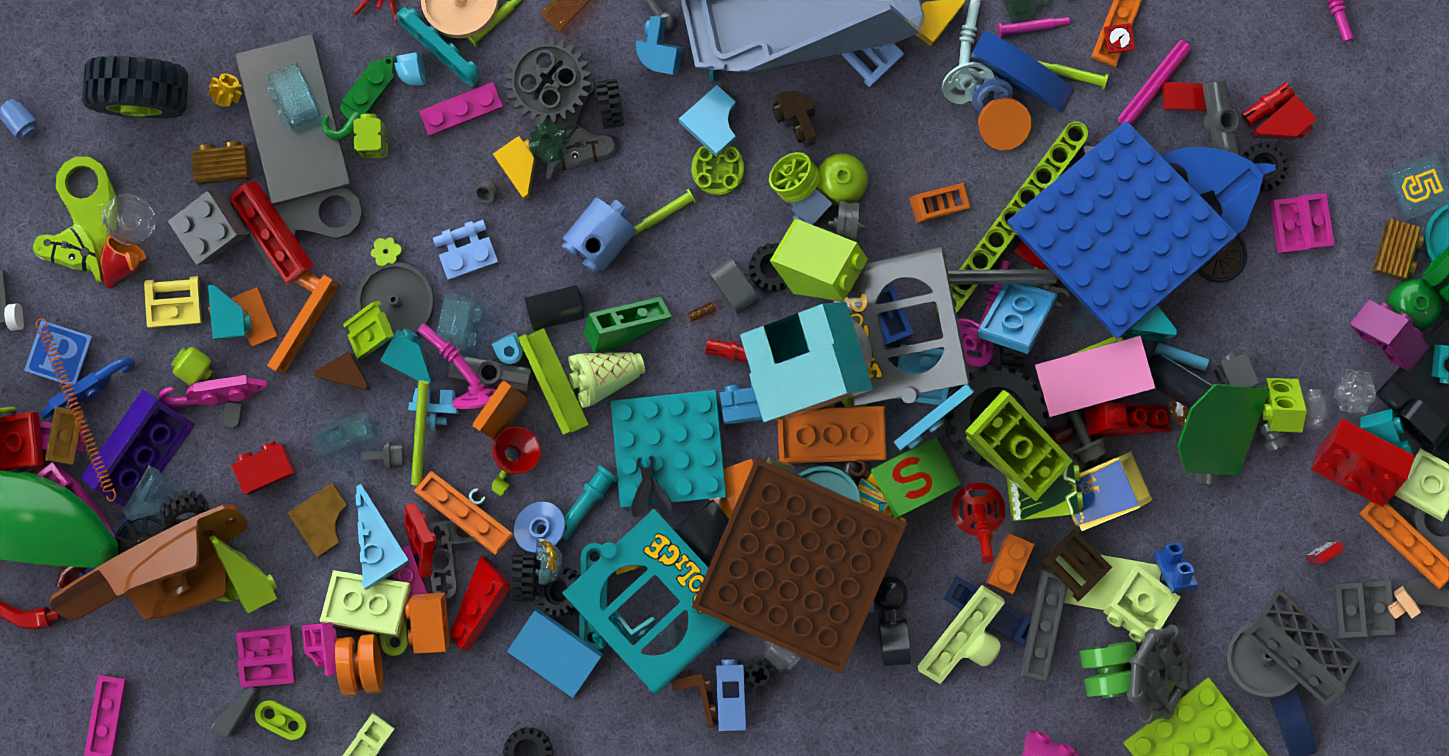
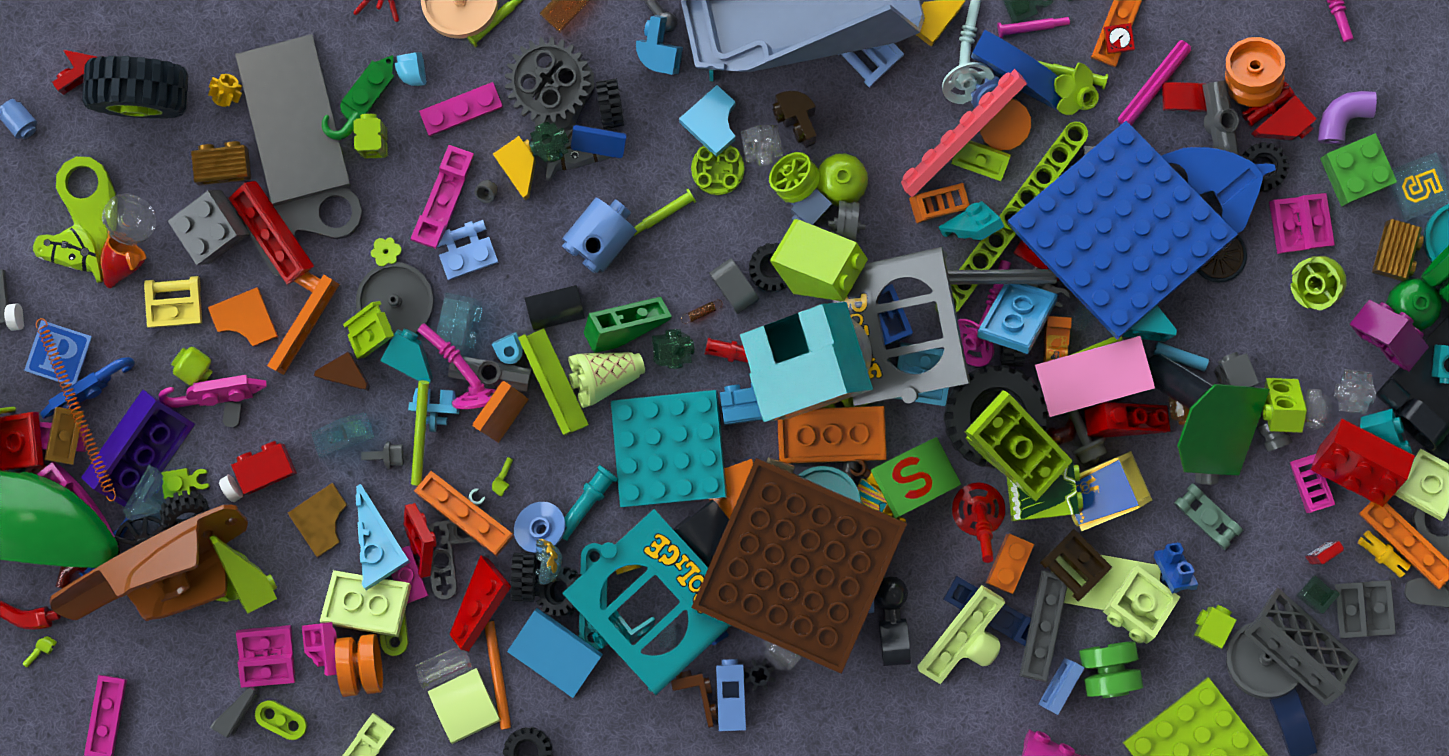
teal slope [208,285,253,341] -> none
clear light blue brick [266,63,321,129] -> none
teal plate [395,7,480,87] -> none
orange brick [405,593,451,654] -> none
red piece [492,426,541,475] -> none
black piece [631,456,673,518] -> none
medium azure wing [894,384,974,450] -> none
dark grey plate [1127,625,1192,724] -> none
light nougat tile [1388,586,1421,619] -> none
none -> lime hand [23,636,57,667]
none -> red slope [52,50,97,95]
none -> lime plate [160,468,210,499]
none -> white tile [219,474,243,502]
none -> dark pink slope [411,145,474,249]
none -> clear plate [415,646,473,690]
none -> yellowish green slope [428,668,501,744]
none -> orange bar [485,621,511,729]
none -> blue slope [571,125,627,158]
none -> clear green brick [652,329,695,369]
none -> clear brick [741,125,783,166]
none -> coral plate [901,69,1027,197]
none -> teal wing [938,201,1005,240]
none -> lime plate [951,140,1011,181]
none -> medium blue plate [1038,657,1084,715]
none -> orange leg [1043,316,1072,362]
none -> lime plate [1054,63,1099,115]
none -> sand green plate [1174,483,1244,550]
none -> lime brick [1194,605,1237,649]
none -> orange wheel [1225,37,1285,107]
none -> dark pink slope [1289,454,1335,513]
none -> lime cylinder [1290,256,1347,310]
none -> panel [1296,575,1340,614]
none -> medium lavender cylinder [1318,91,1377,144]
none -> bright green brick [1320,133,1397,207]
none -> yellow pin [1358,530,1411,578]

